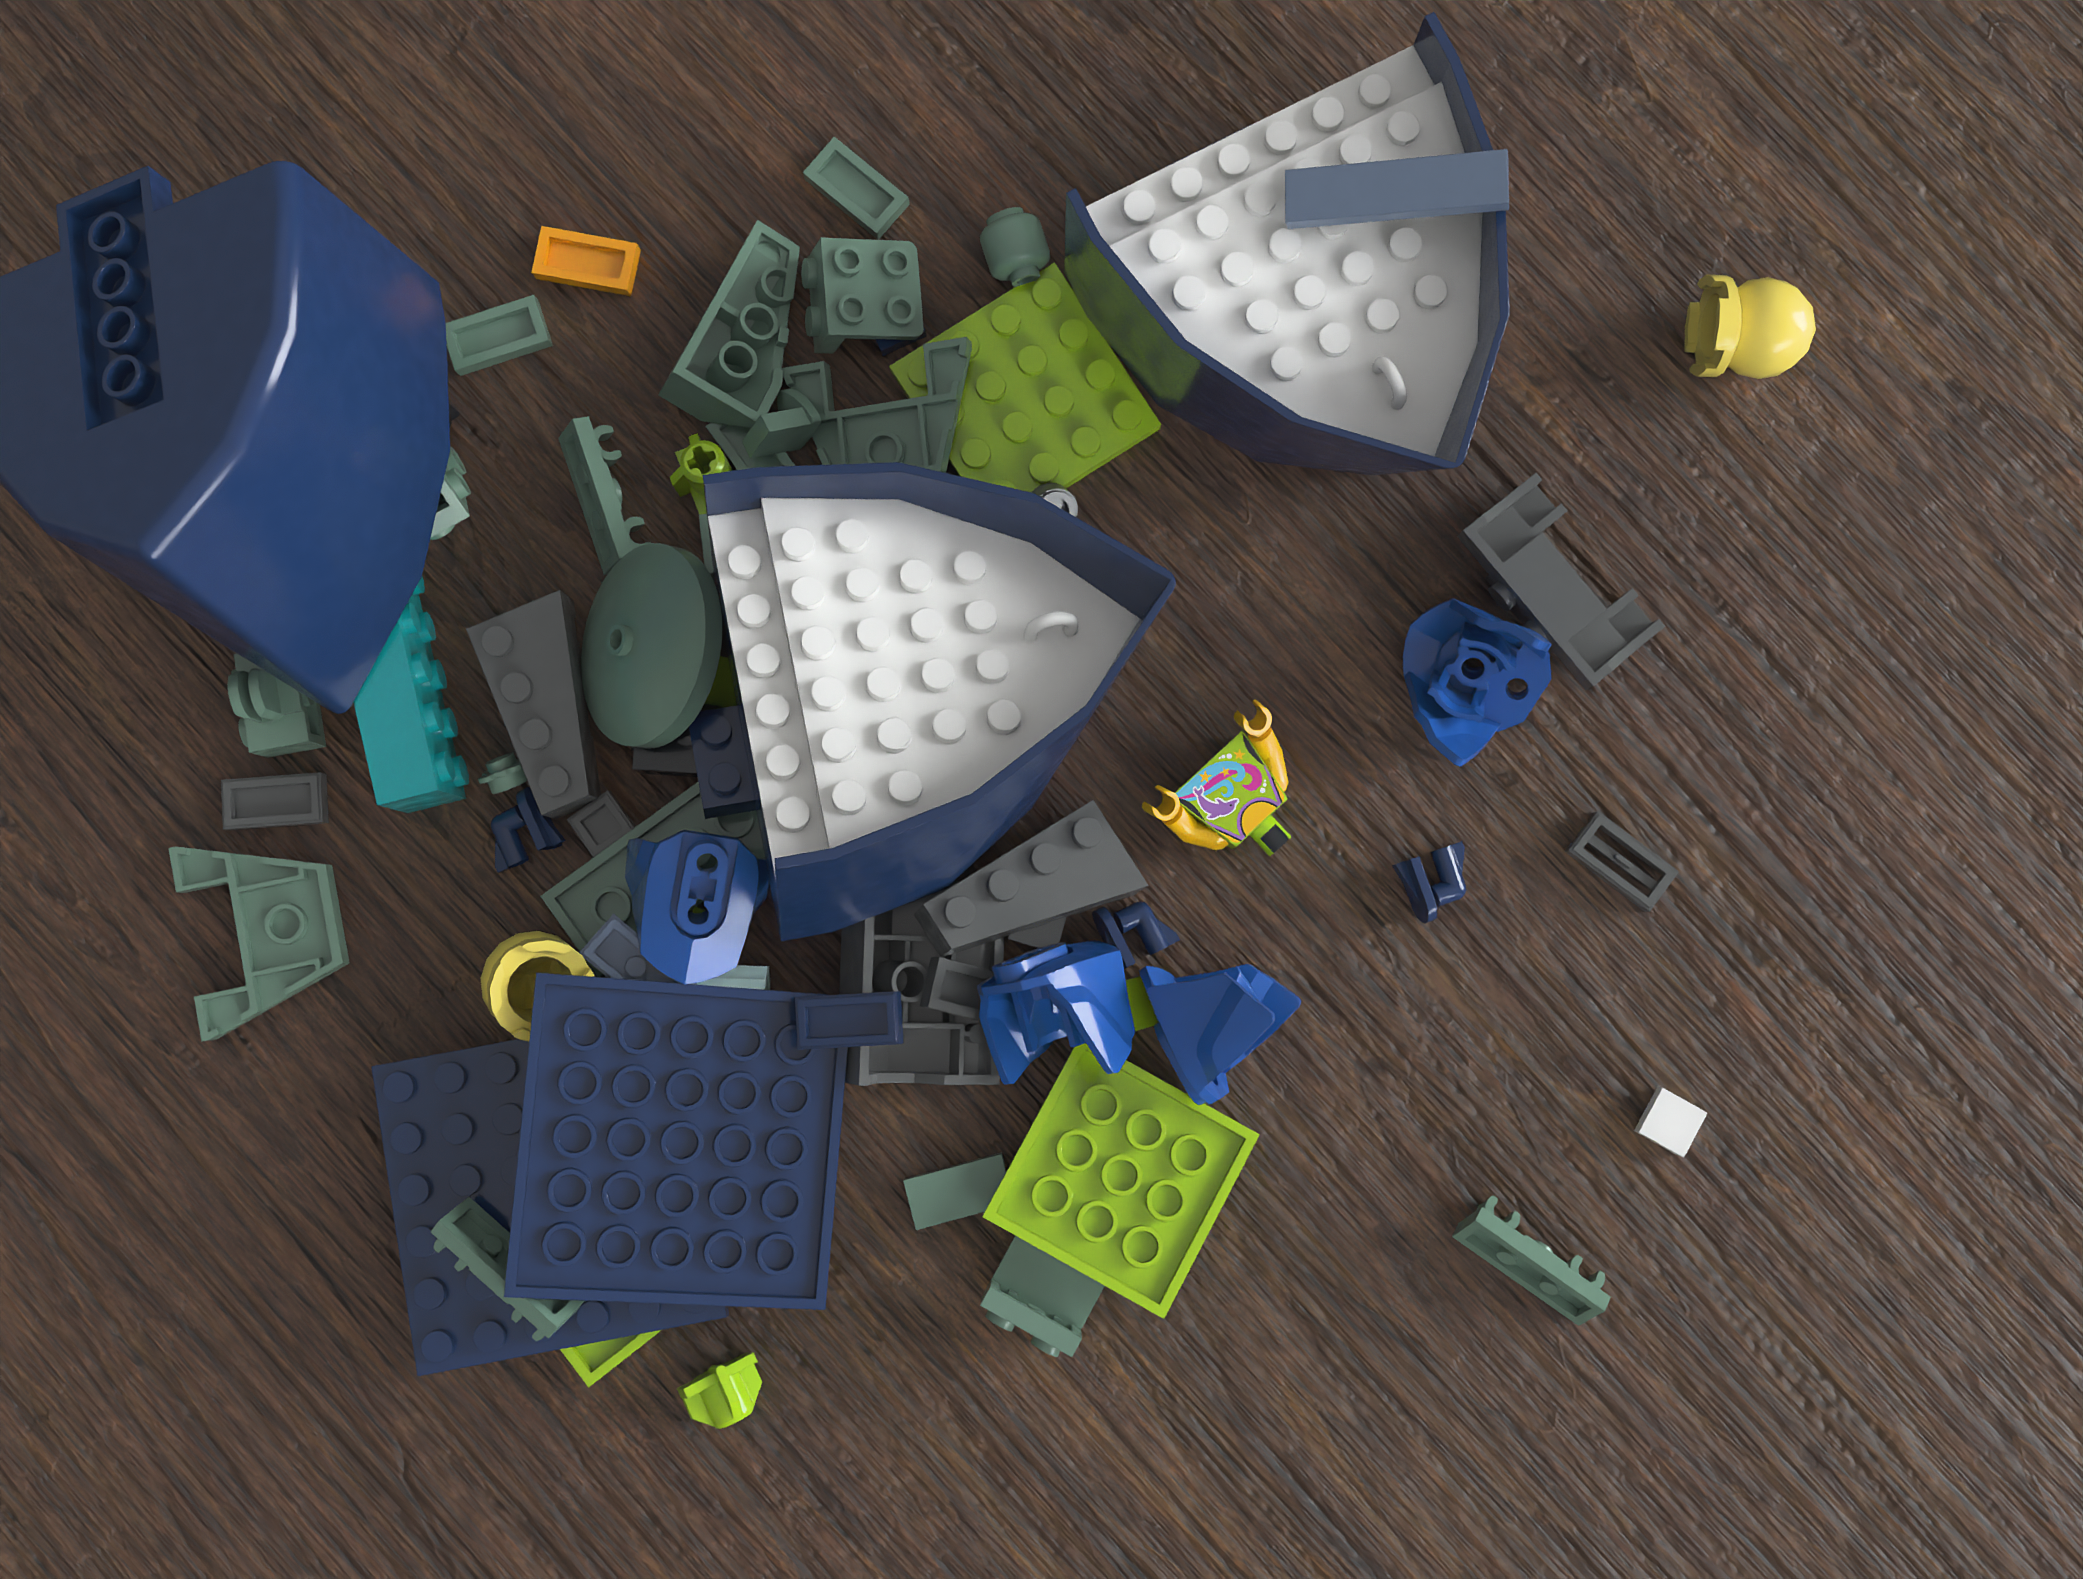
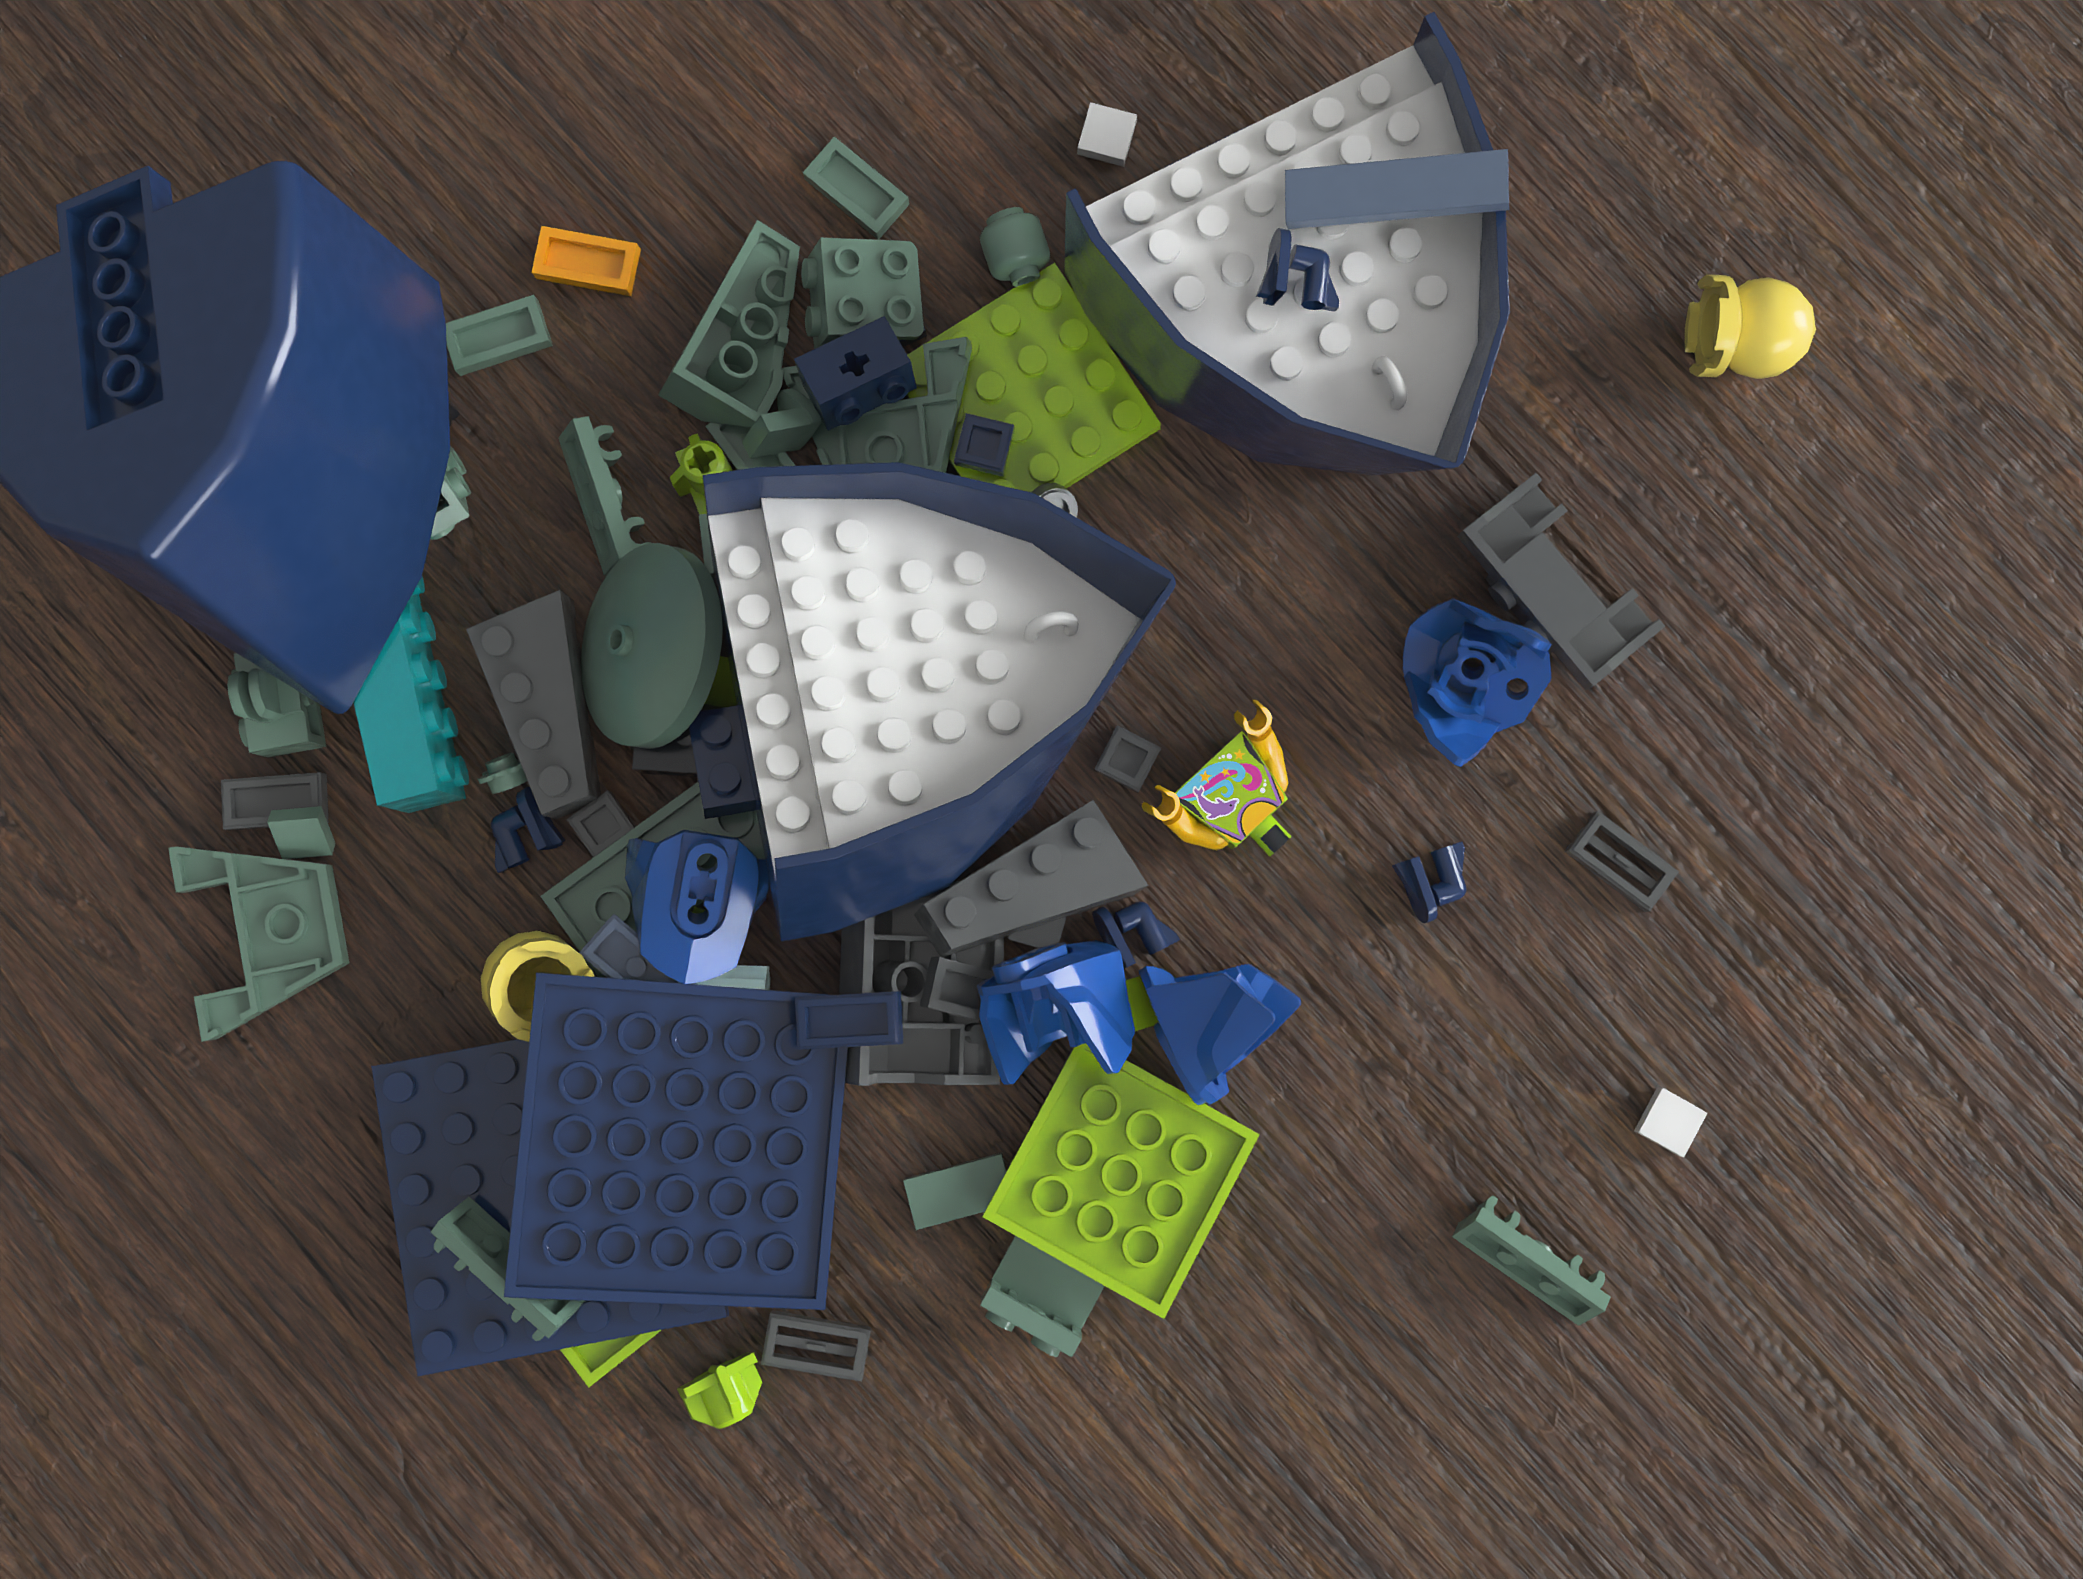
none -> sand green tile [267,806,336,859]
none -> dark grey tile [761,1310,872,1382]
none -> dark blue brick [794,316,917,431]
none -> dark blue tile [954,413,1015,477]
none -> white tile [1077,102,1137,167]
none -> dark grey tile [1094,725,1161,793]
none -> dark blue piece [1256,228,1339,312]

